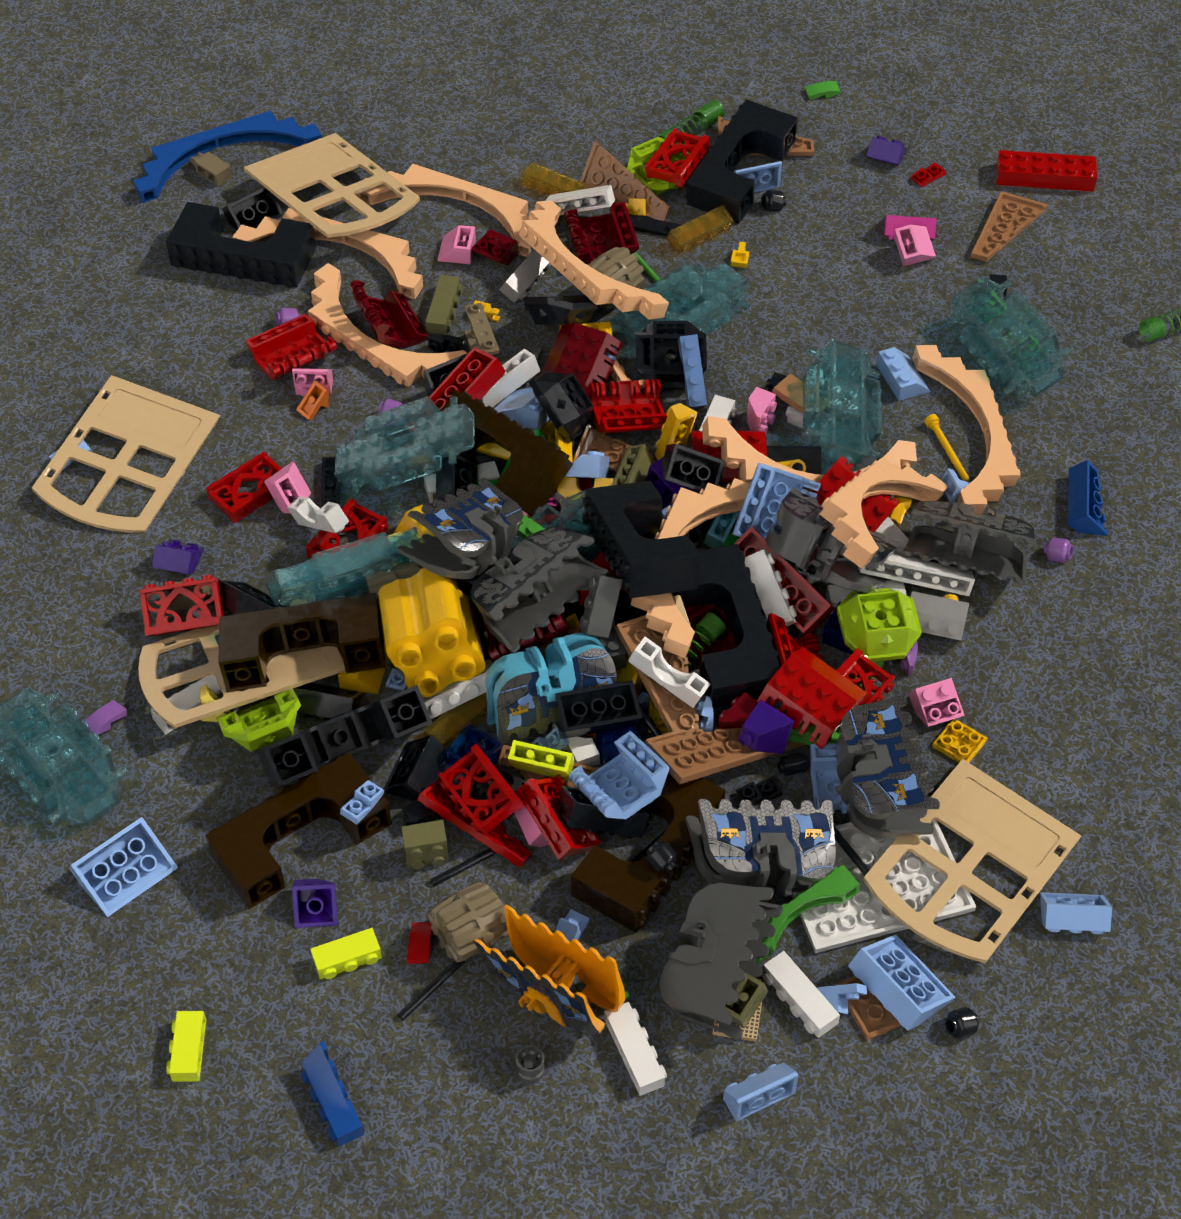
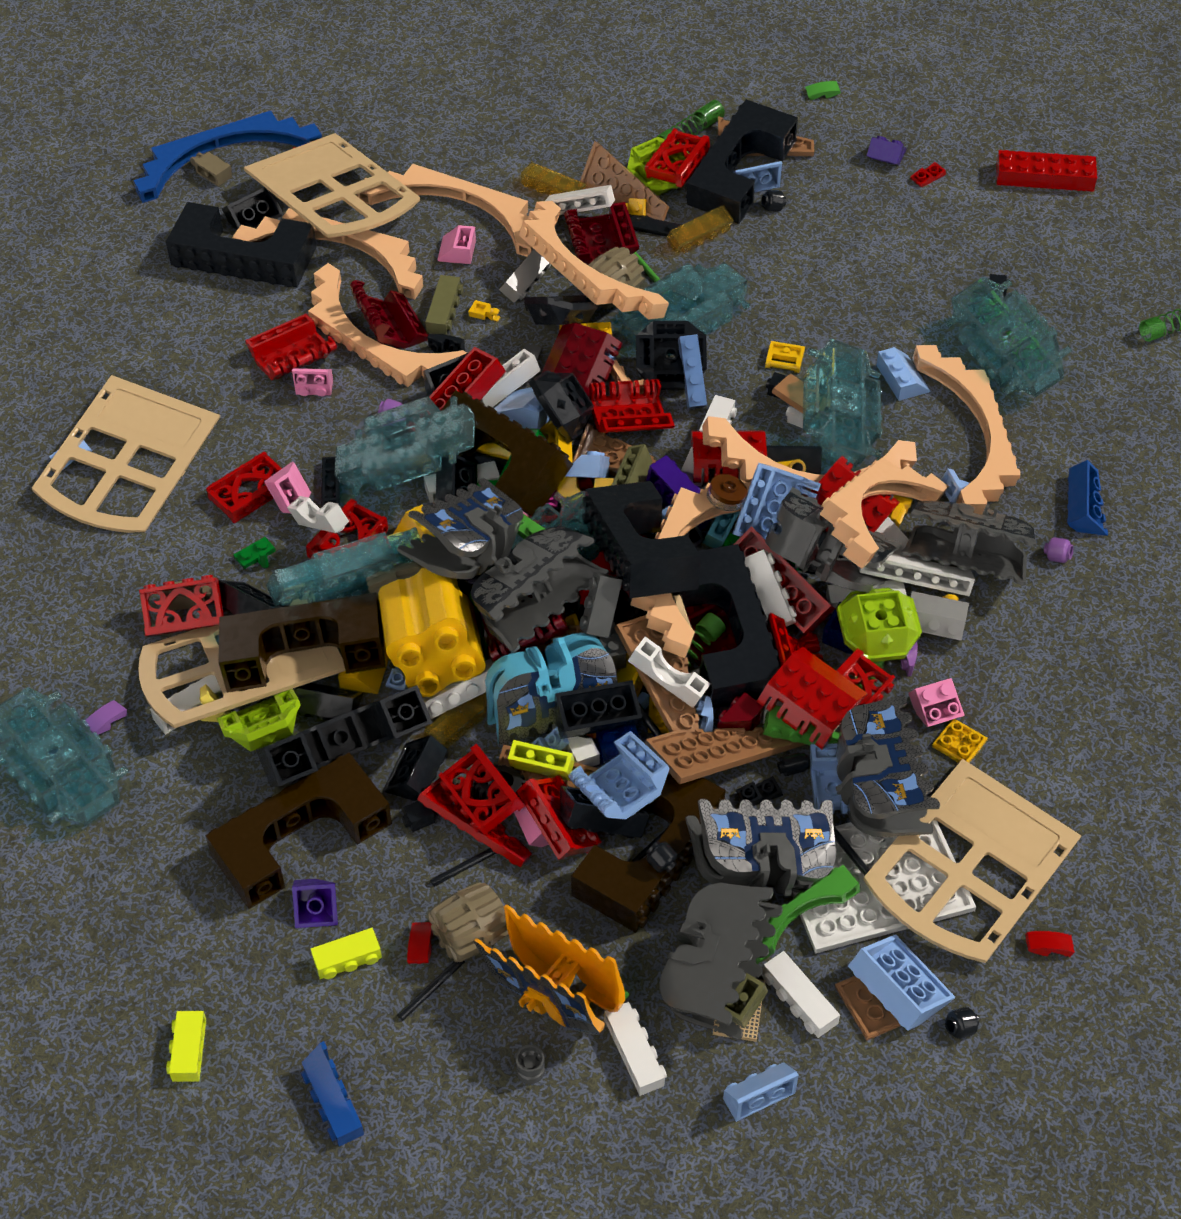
light blue slope [69,817,178,917] -> none
dark purple slope [152,540,204,574] -> none
medium lavender head [275,308,301,326] -> none
orange slope [296,380,329,420] -> none
light blue slope [340,780,384,824] -> none
olive brick [401,820,449,870] -> none
clear blue brick [444,724,502,777] -> none
dark tan fence [464,303,500,355] -> none
dark red slope [471,229,518,265] -> none
light blue slope [555,909,589,941] -> none
yellow slope [655,403,698,460] -> none
black slope [662,444,725,492] -> none
yellow plate [730,242,749,268] -> none
dark purple slope [738,700,794,754] -> none
bright pink slope [747,387,777,433] -> none
light blue slope [817,983,867,1014] -> none
dark pink slope [884,215,937,240] -> none
bright pink slope [894,225,936,266] -> none
yellow piece [924,414,970,482] -> none
medium nougat wing [971,191,1048,262] -> none
light blue slope [1039,892,1112,934] -> none
none -> green plate [233,537,276,569]
none -> reddish brown piece [707,474,747,511]
none -> yellow plate [765,341,805,373]
none -> red slope [1025,931,1075,957]

